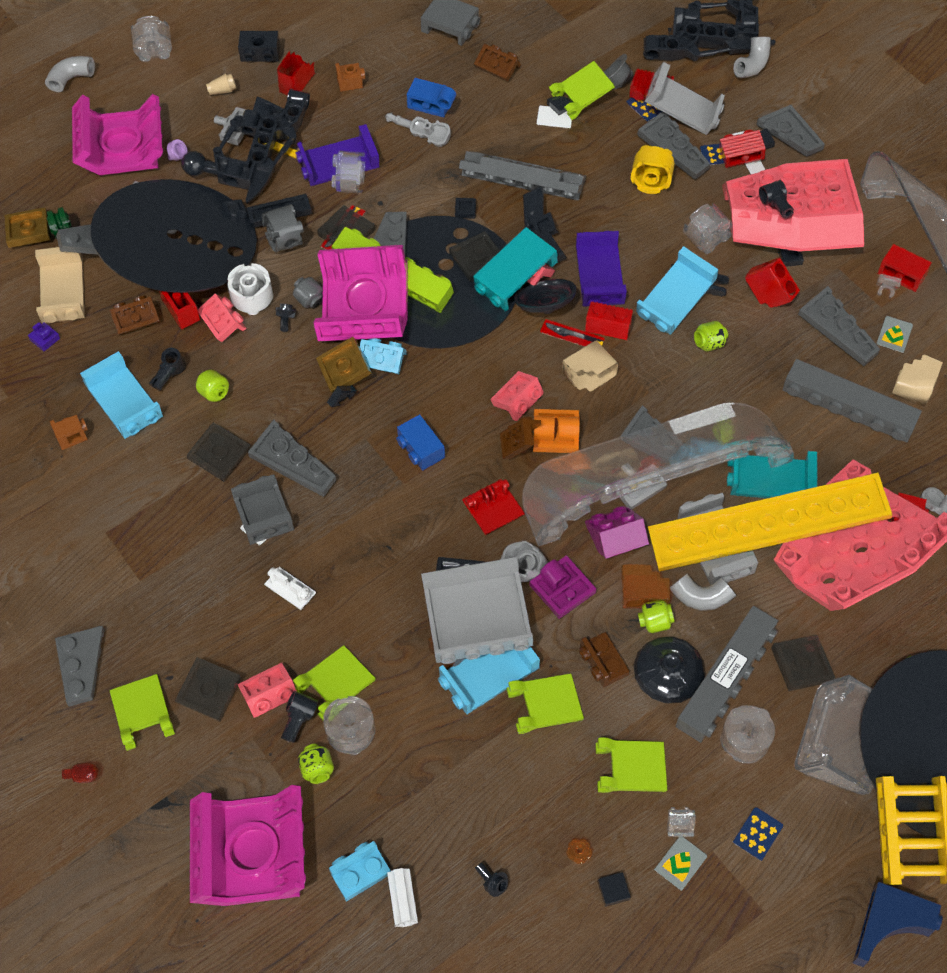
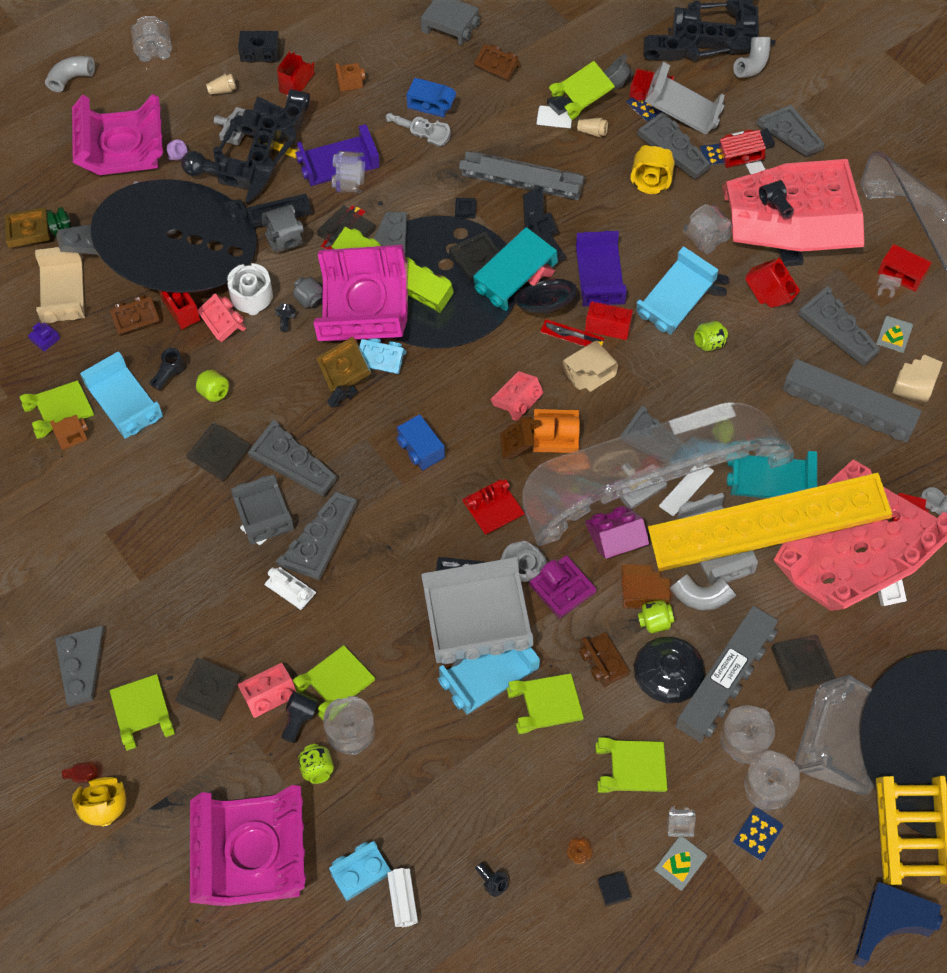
none -> lime flag [20,380,94,439]
none -> yellow cylinder [72,777,126,826]
none -> dark grey wing [276,492,357,581]
none -> tan cone [577,117,608,138]
none -> white sticker [659,461,714,516]
none -> clear brick [744,750,800,810]
none -> white bracket [878,579,907,606]

